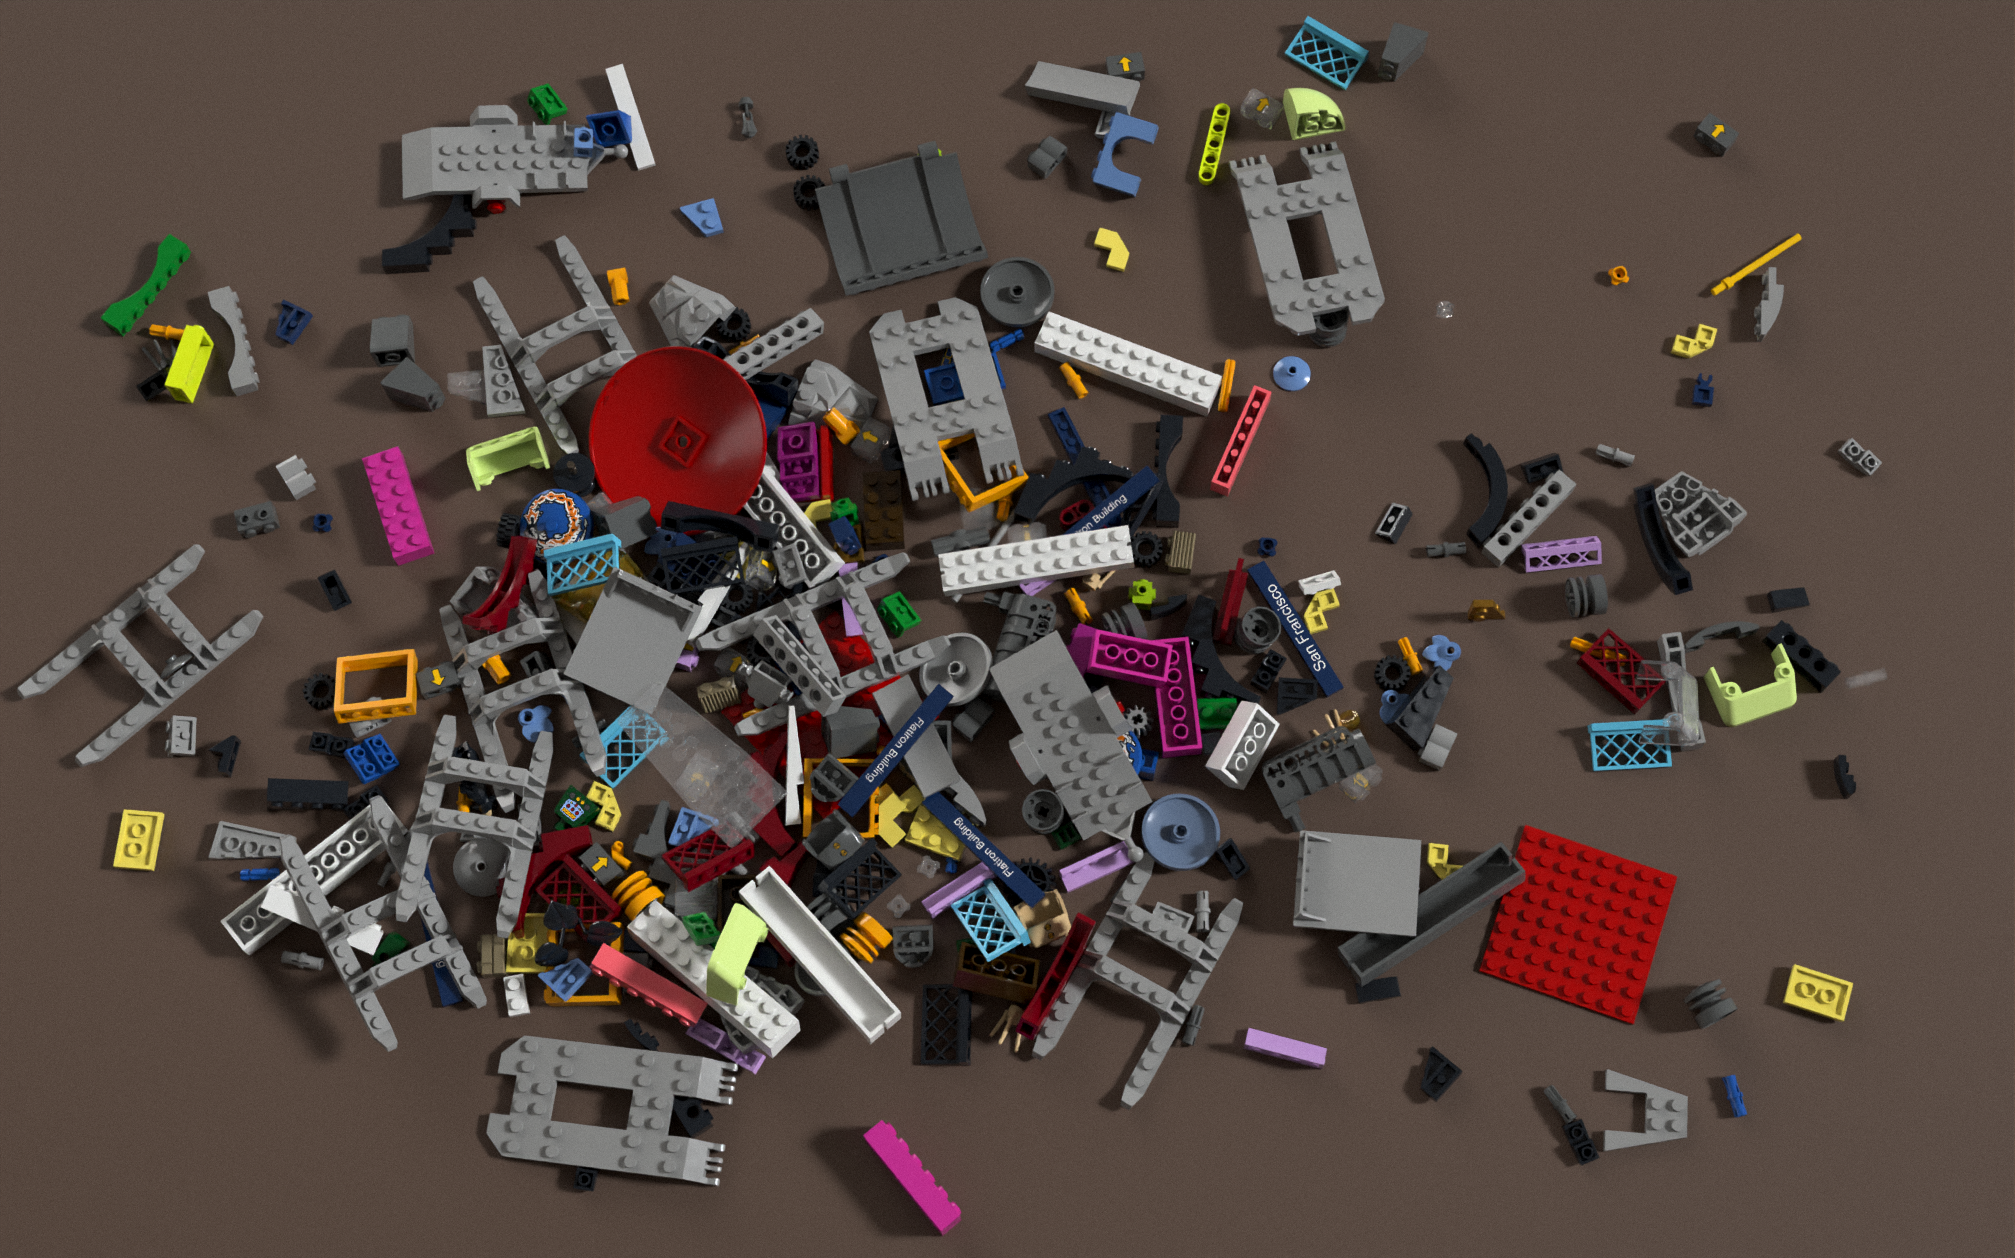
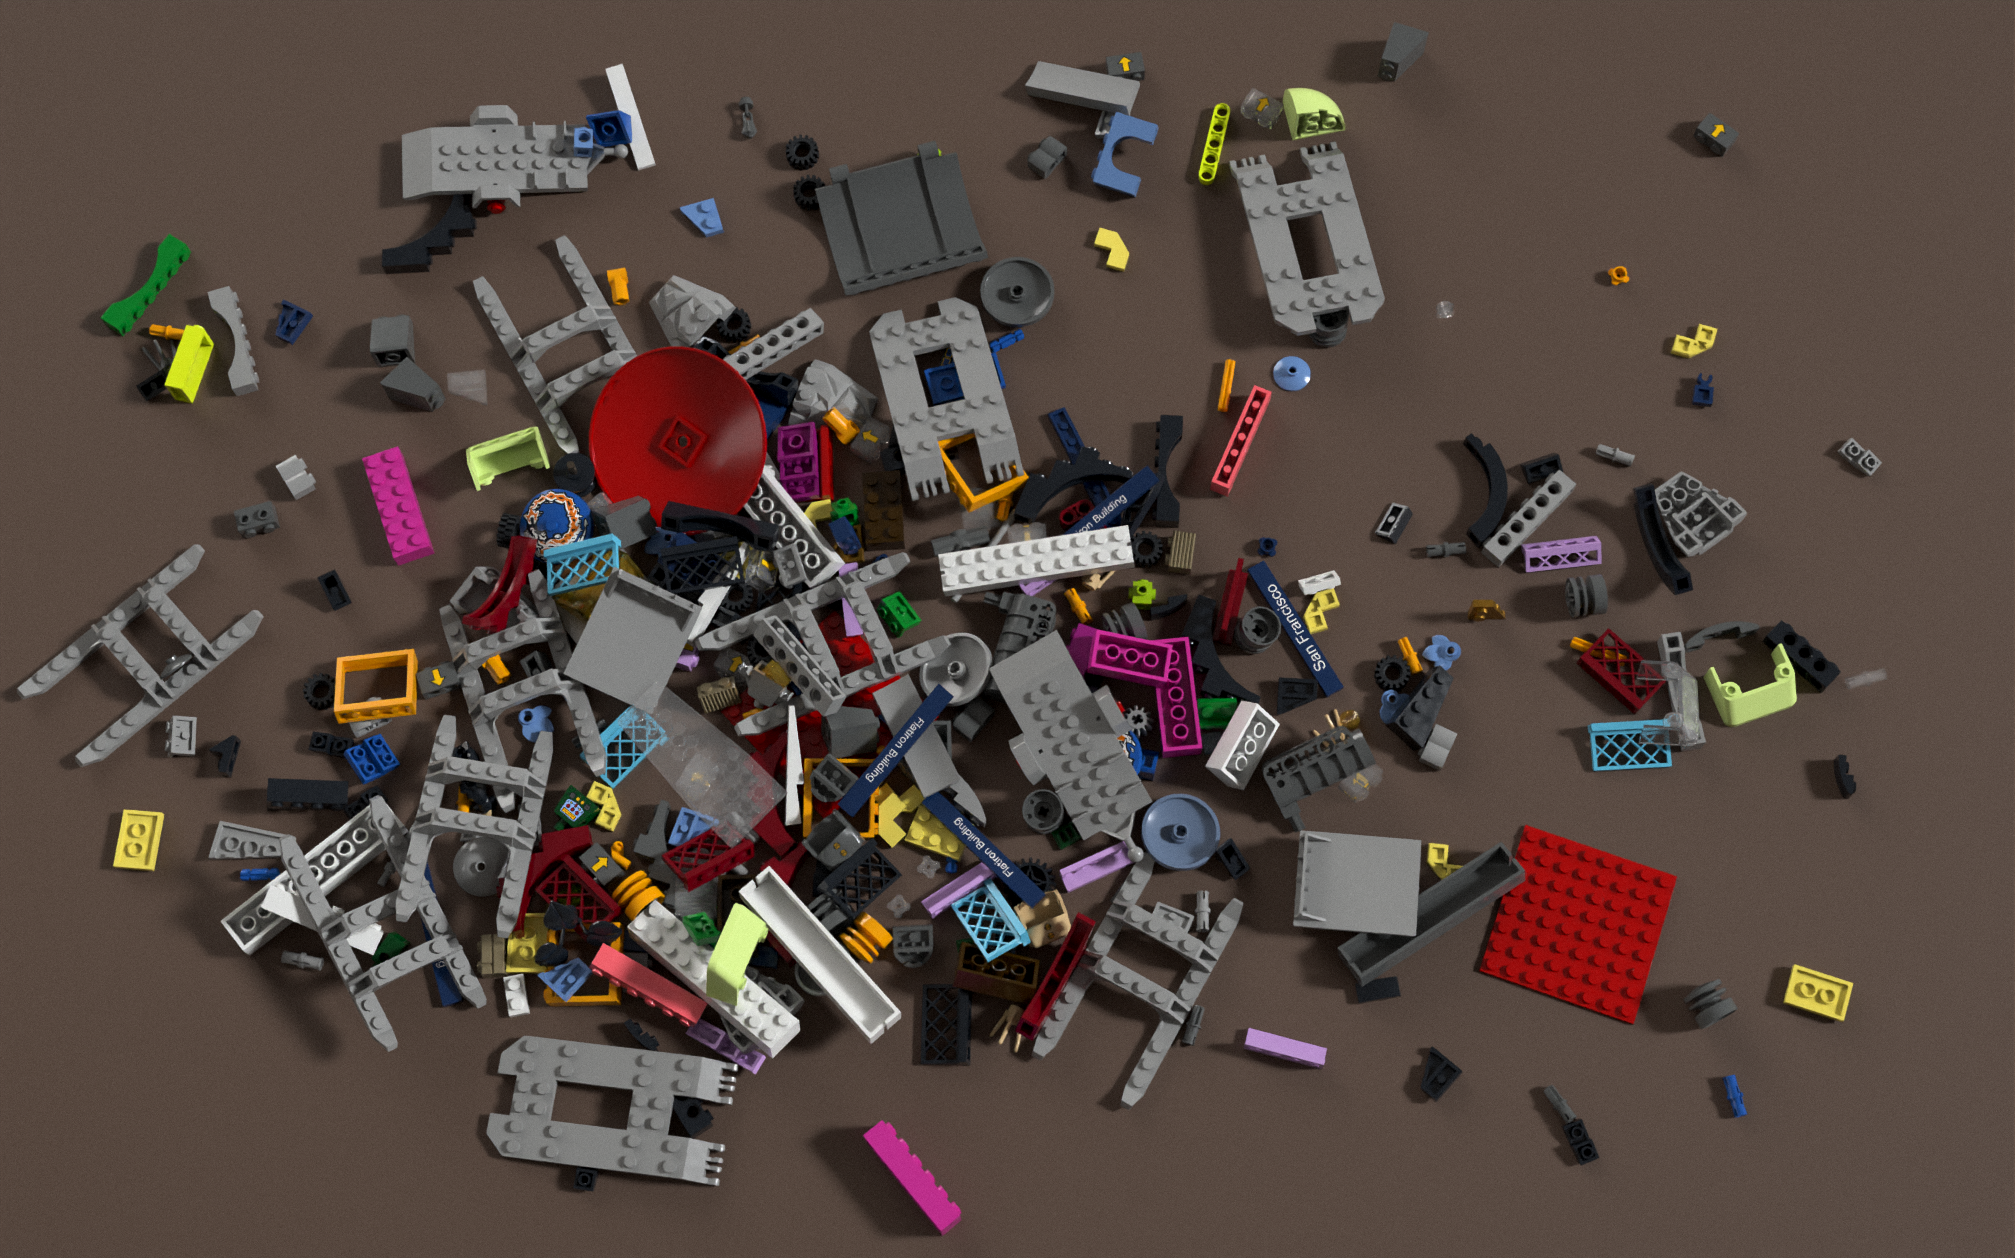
dark blue plate [313,514,333,532] -> none
light grey wing [482,345,526,418] -> none
green bracket [527,83,568,125] -> none
white brick [1035,312,1222,417] -> none
light orange pin [1059,362,1089,399] -> none
black slope [1250,649,1287,694] -> none
medium azure fence [1285,16,1369,90] -> none
light grey wing [1603,1069,1688,1152] -> none
yellow bar [1711,233,1802,296] -> none
light grey slope [1754,267,1784,342] -> none
black slope [1767,587,1810,613] -> none
none -> clear yellow cone [762,660,791,688]

